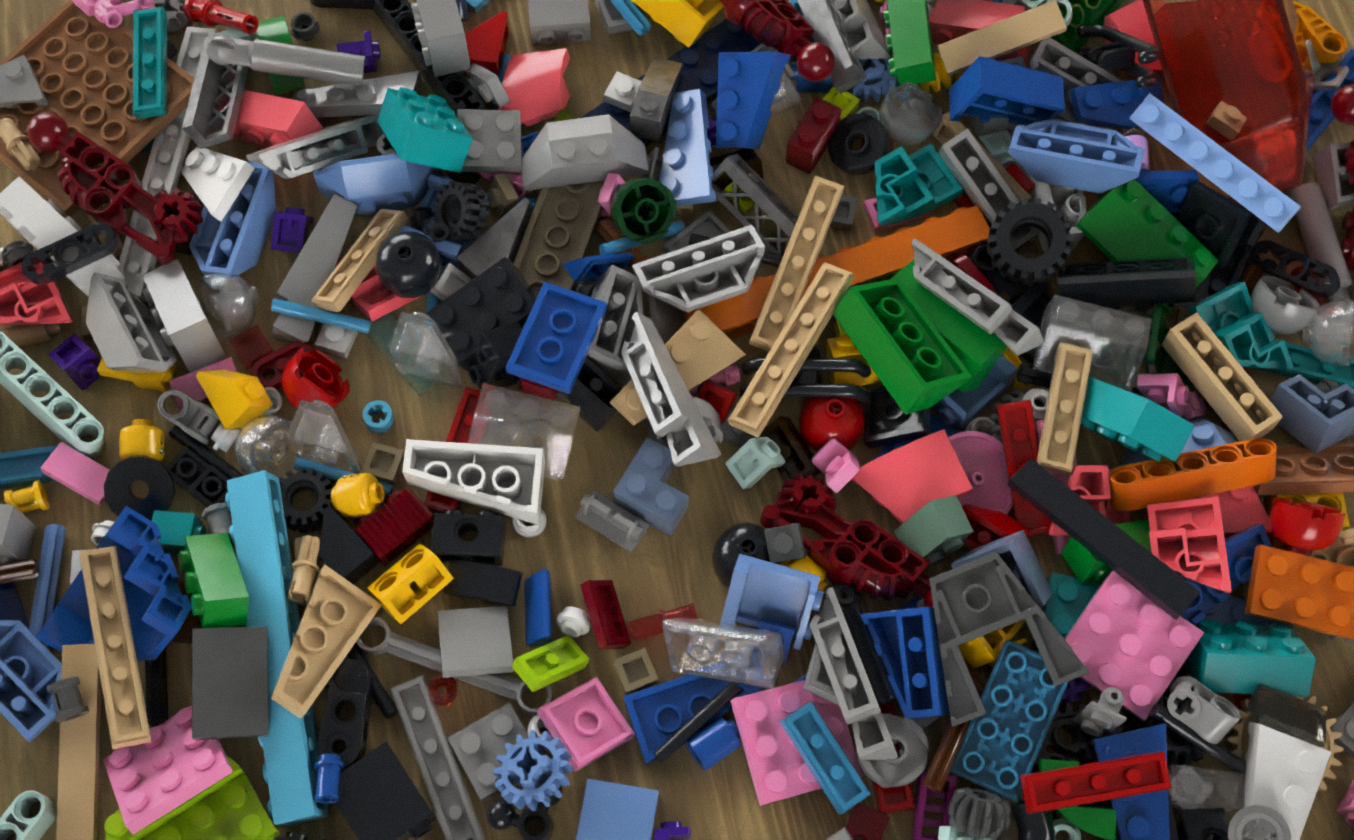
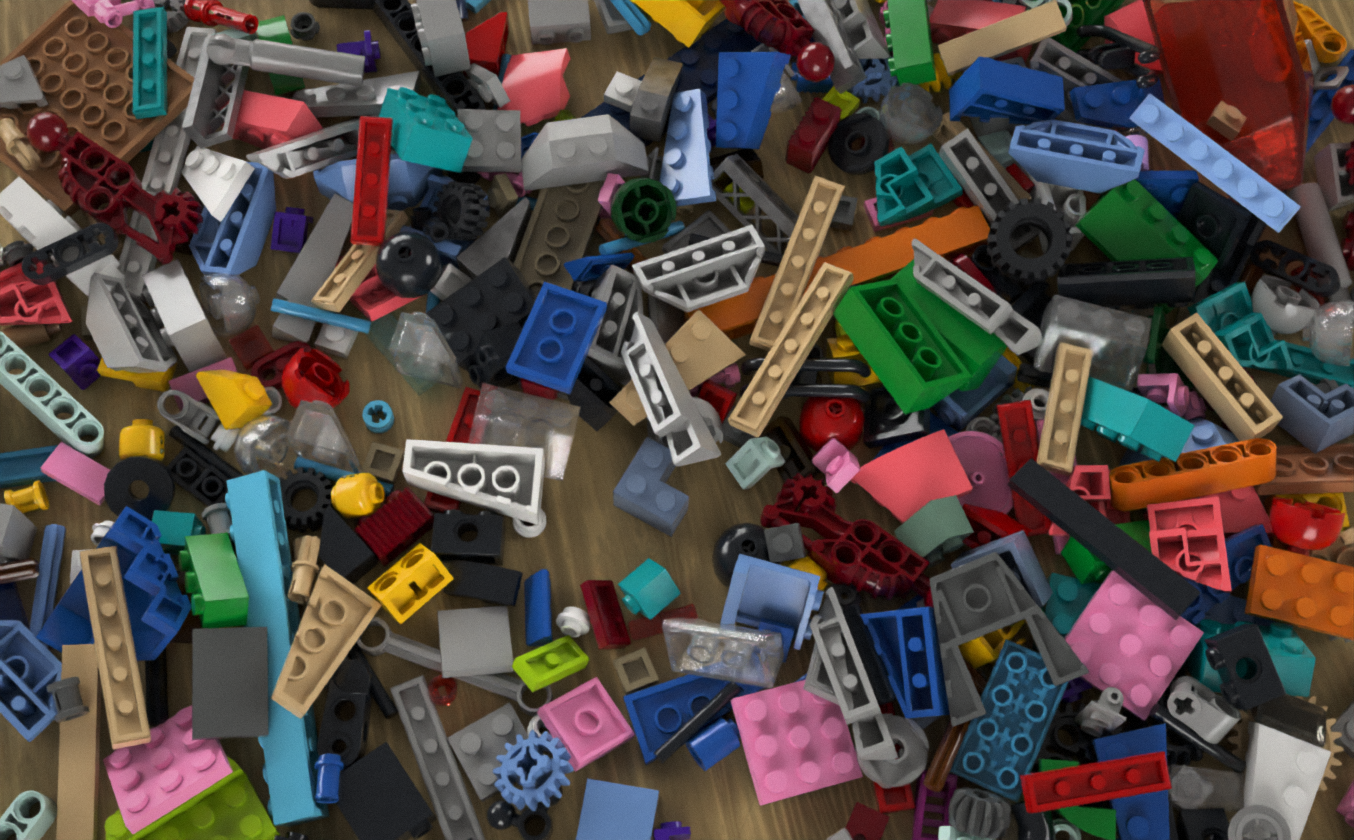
light grey hinge [575,490,650,553] -> none
dark azure tile [780,701,871,815] -> none
none -> red tile [350,116,394,246]
none -> teal brick [618,558,681,620]
none -> black brick [1205,624,1286,710]

